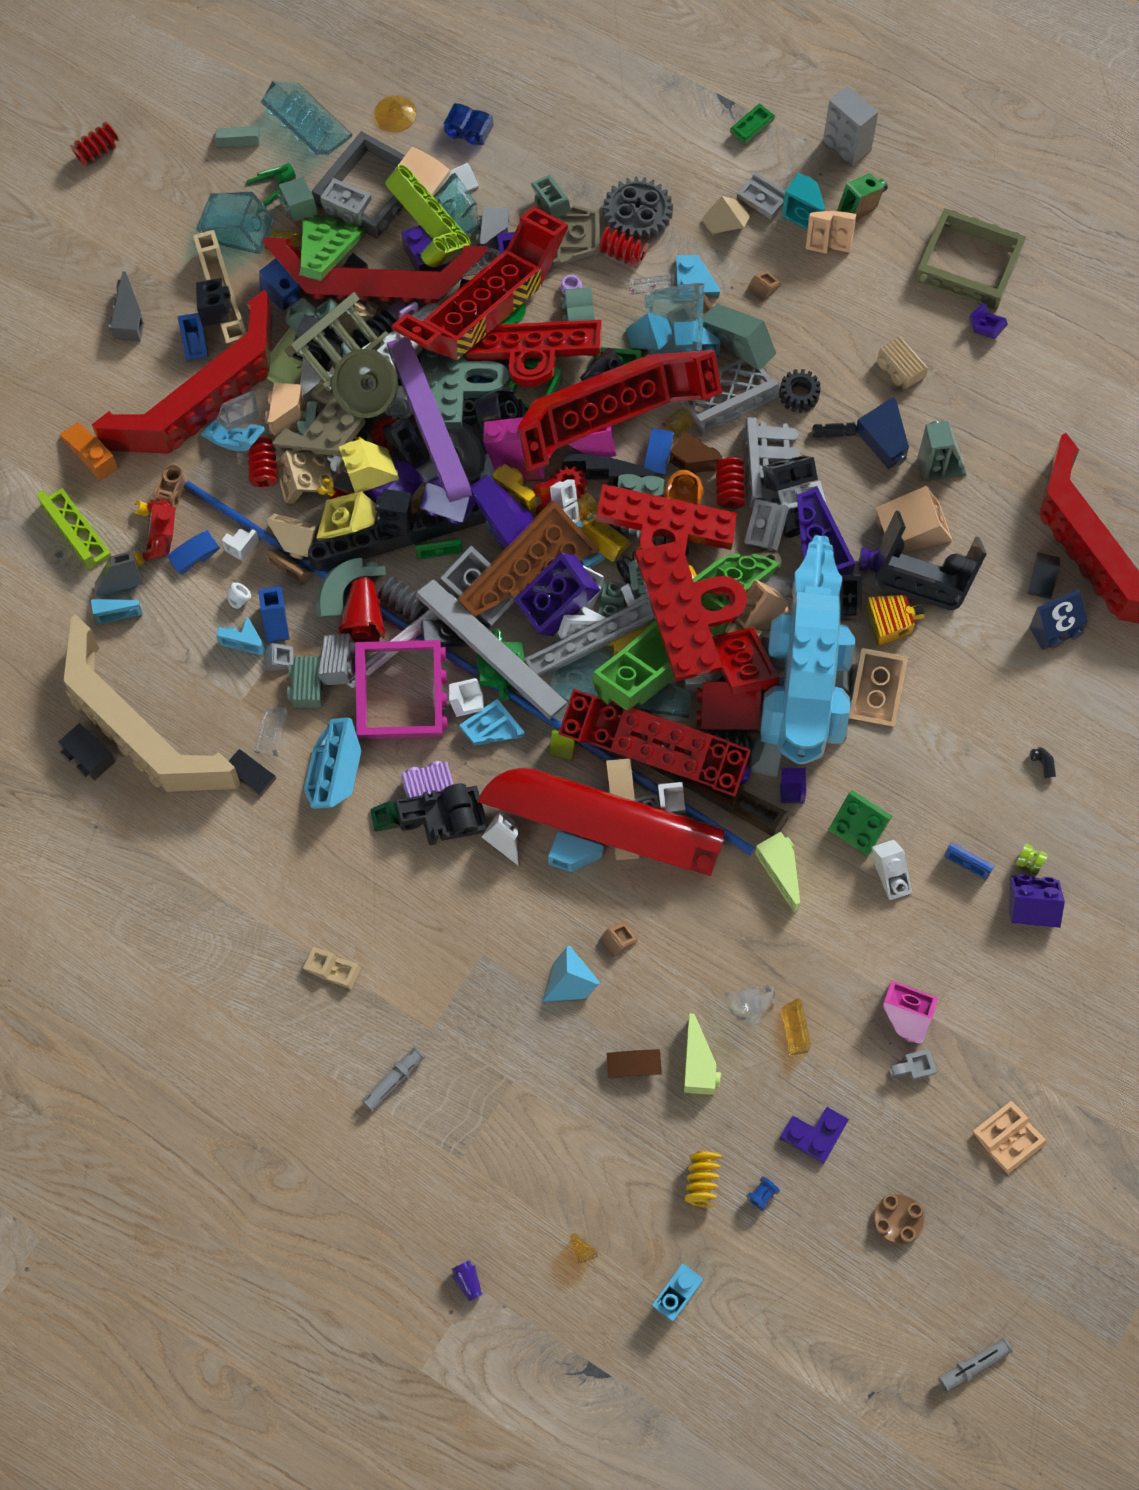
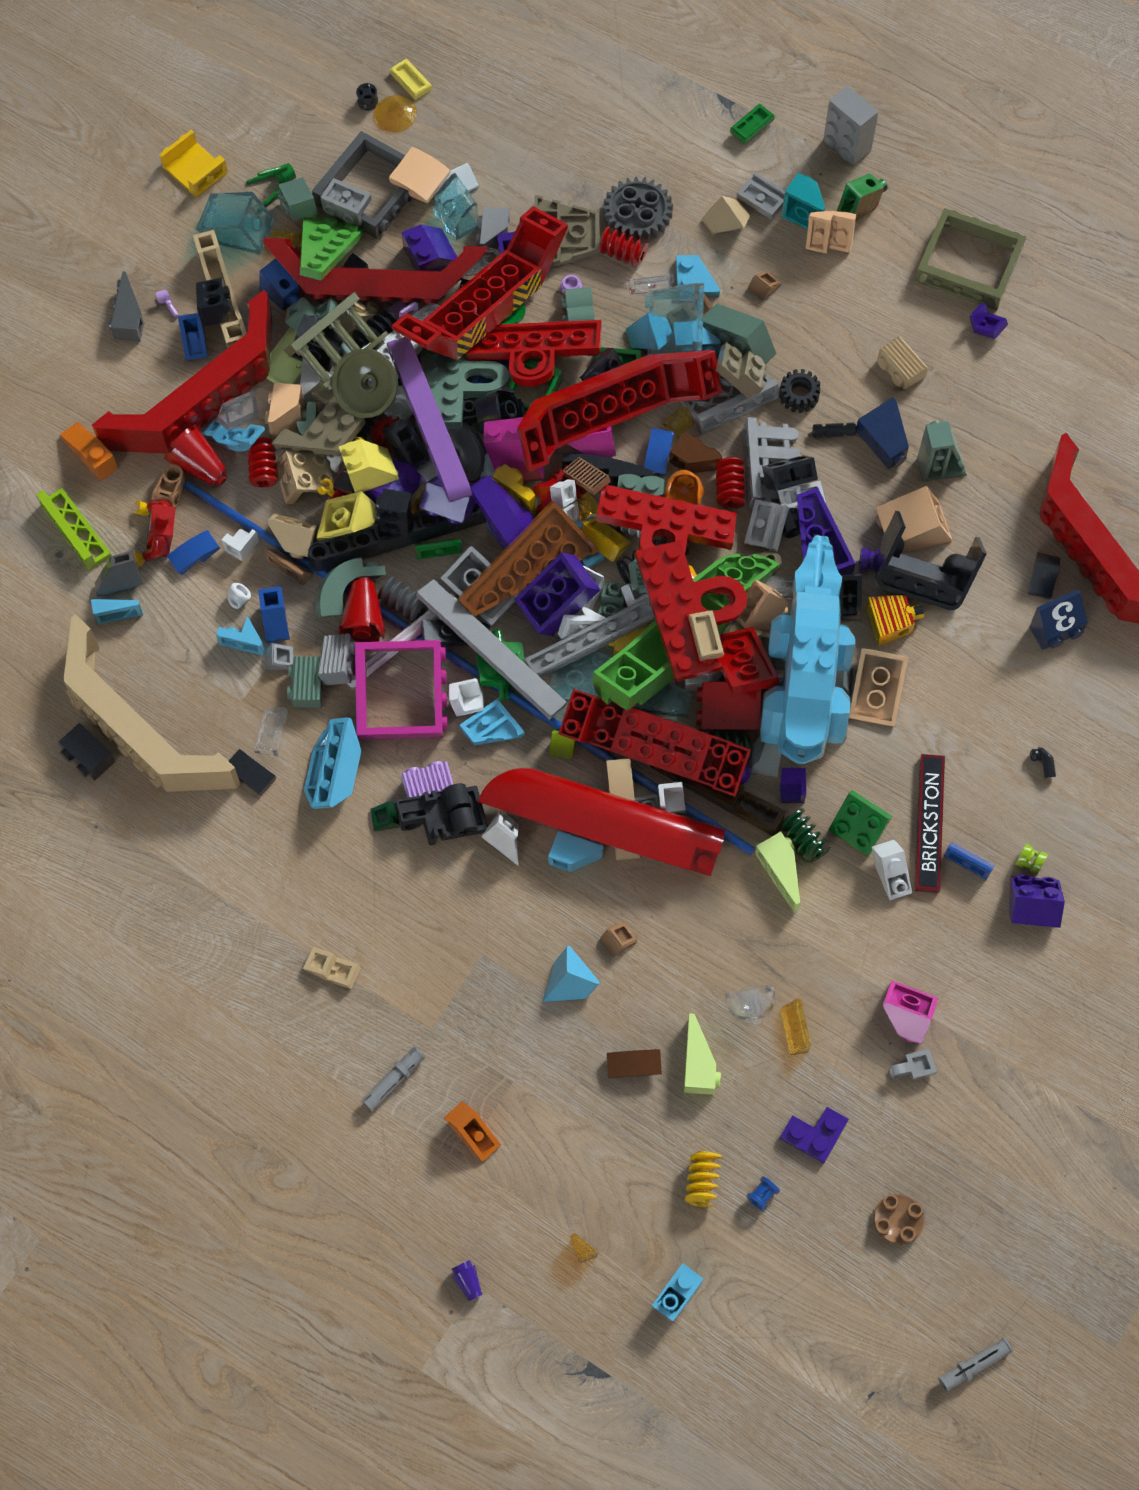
red piece [70,122,119,167] -> none
sand green slope [215,126,260,148] -> none
clear light blue slope [261,81,353,155] -> none
lime beam [385,165,470,267] -> none
clear blue brick [444,103,494,145] -> none
sand green slope [531,175,571,218] -> none
light nougat slope [973,1101,1046,1174] -> none
none -> lavender hand [156,290,179,318]
none -> yellow panel [159,129,228,198]
none -> red cone [164,425,228,487]
none -> black wheel [356,83,378,111]
none -> light yellow tile [390,58,432,100]
none -> orange slope [444,1101,501,1162]
none -> medium nougat tile [563,457,610,495]
none -> tan tile [689,610,724,661]
none -> dark tan plate [716,342,768,398]
none -> dark green piece [781,808,831,863]
none -> tile [915,754,945,893]

